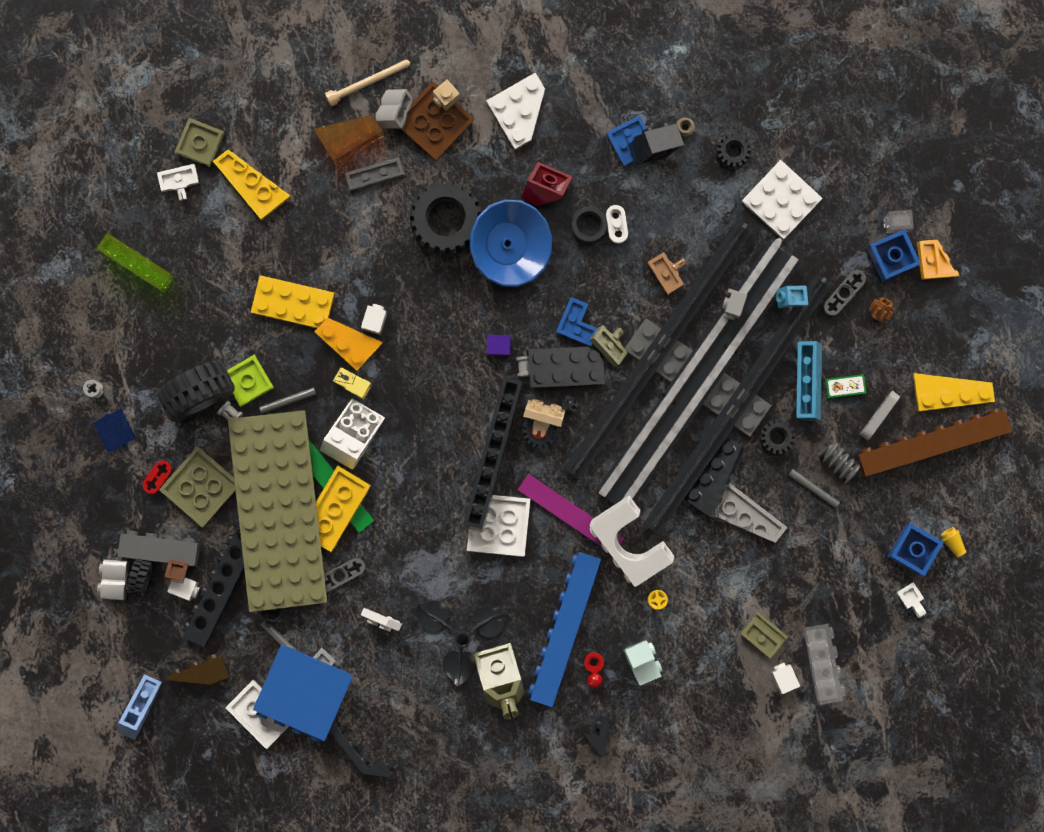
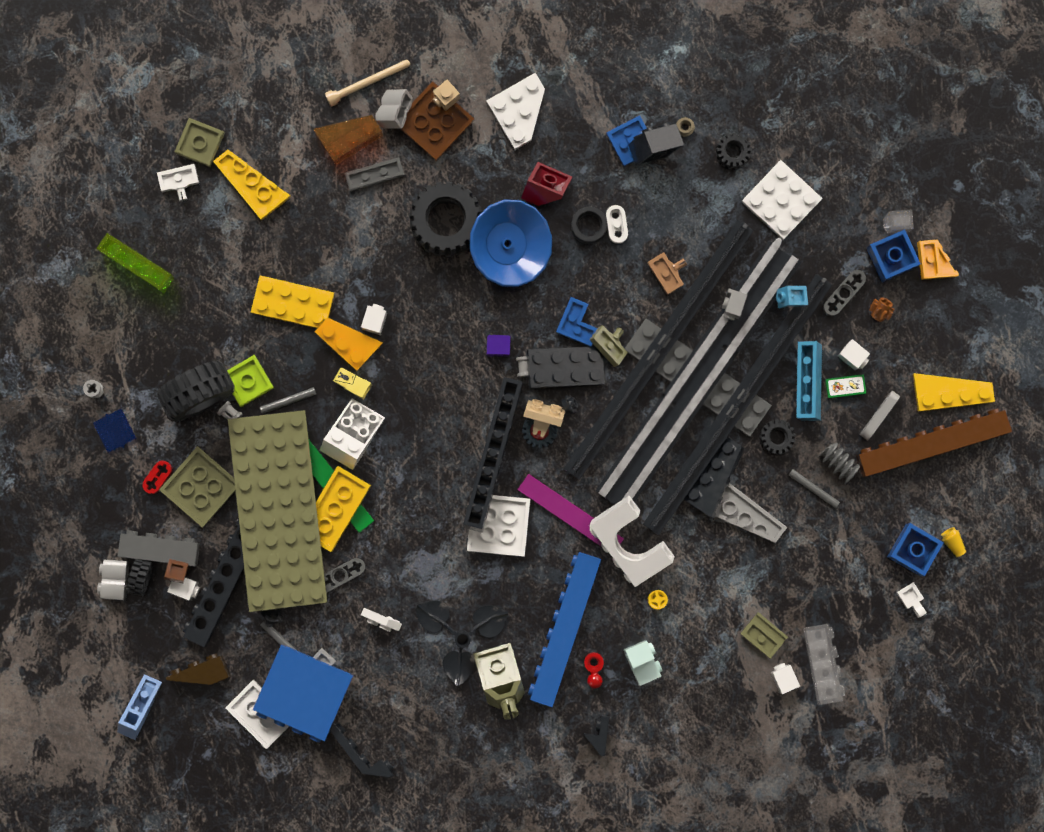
none -> white brick [838,339,870,370]

